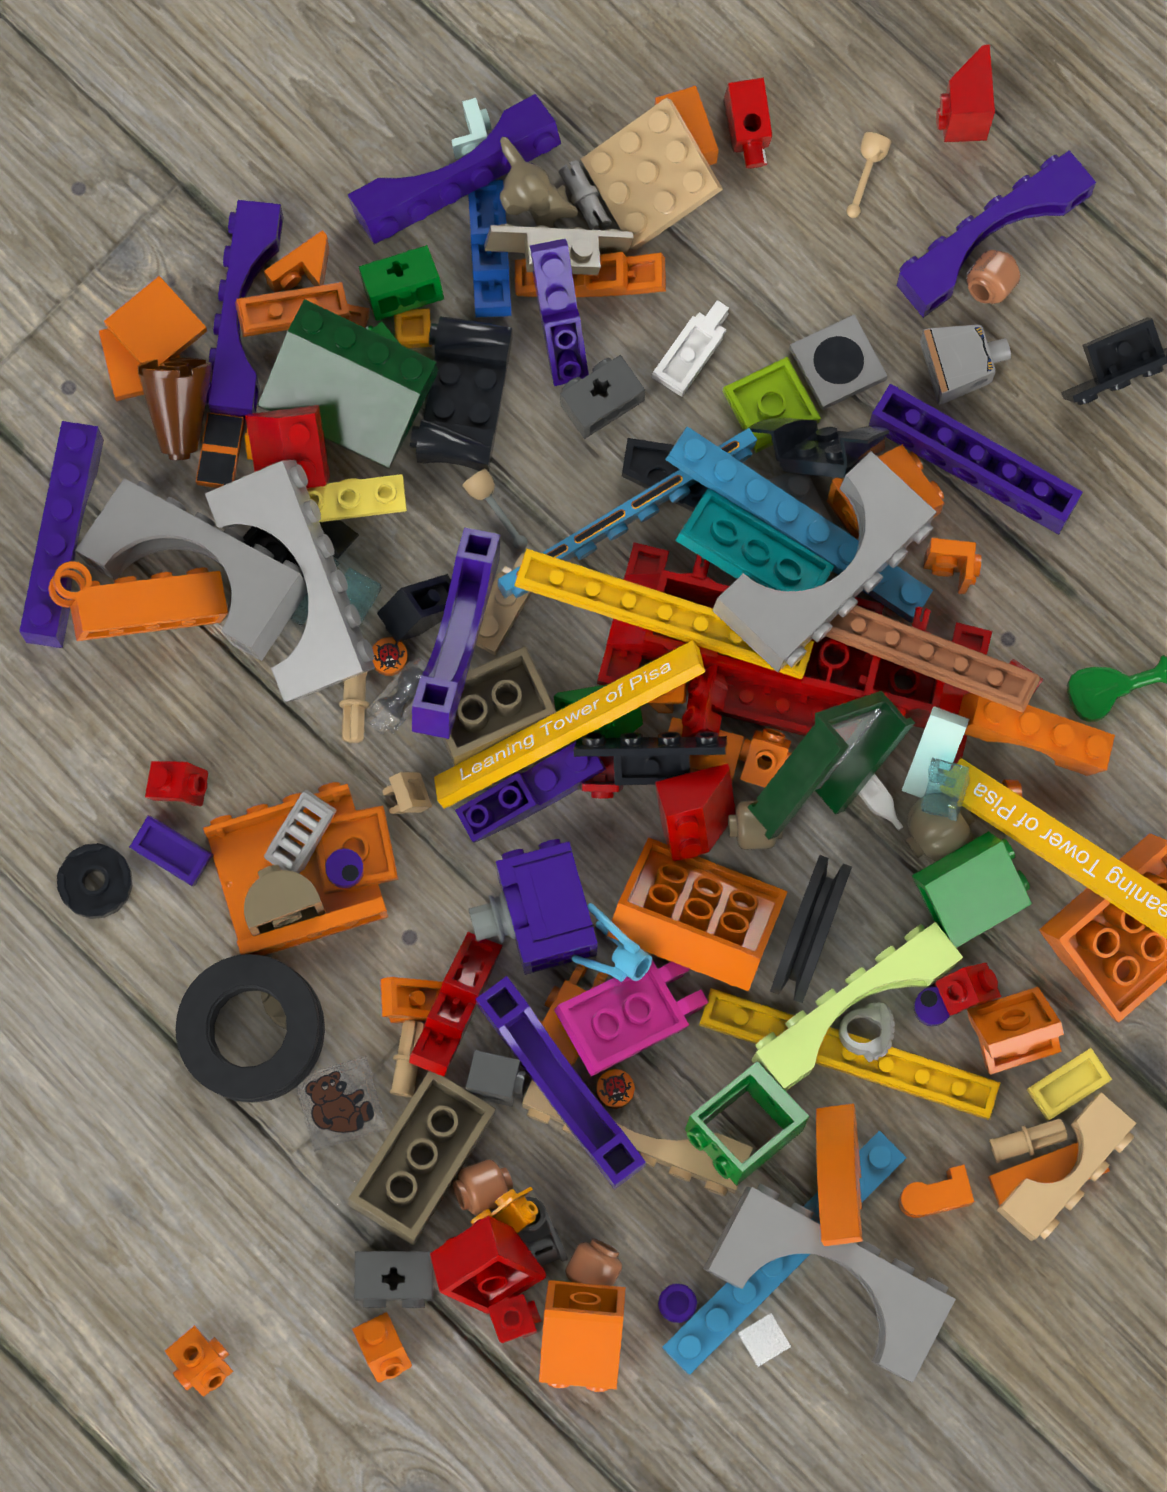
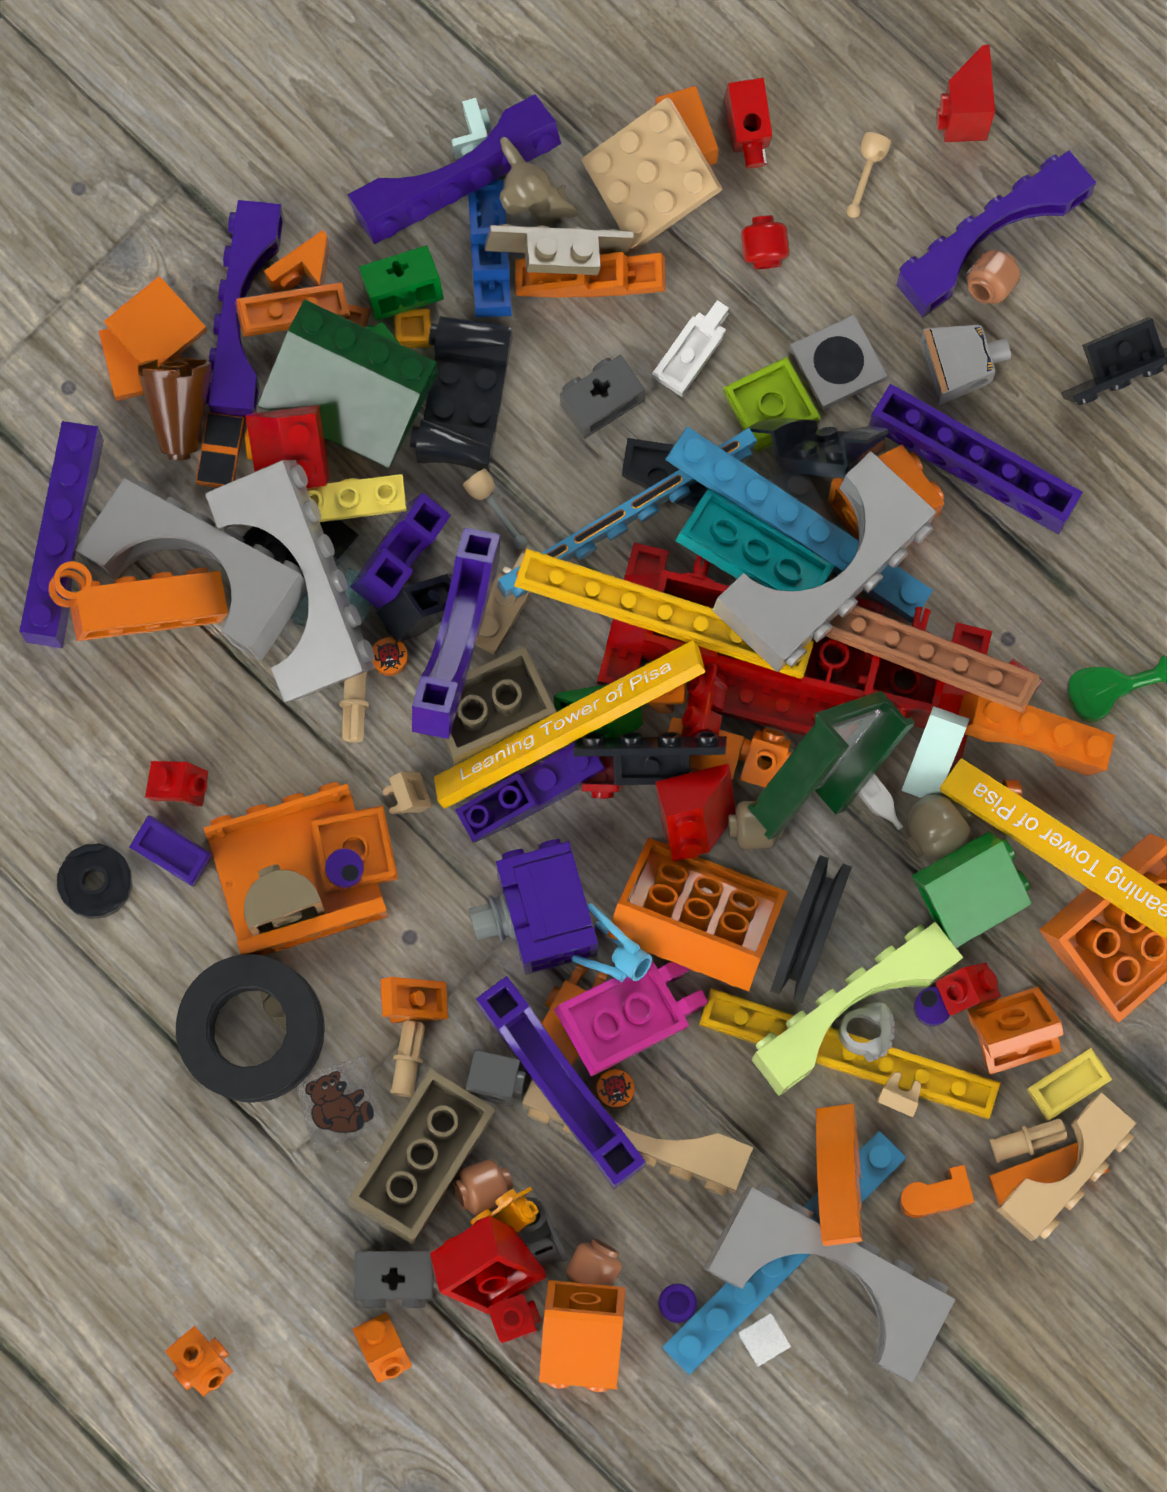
light grey slope [264,790,337,873] -> none
clear piece [366,657,427,735] -> none
red slope [409,932,503,1077] -> none
dark purple slope [530,238,589,386] -> none
light grey pin [559,160,612,230] -> none
green window [685,1061,810,1186] -> none
clear light blue panel [921,757,970,821] -> none
orange bracket [923,538,982,594] -> none
none -> dark purple arch [350,492,451,610]
none -> red head [741,215,790,270]
none -> tan tile [877,1072,921,1117]

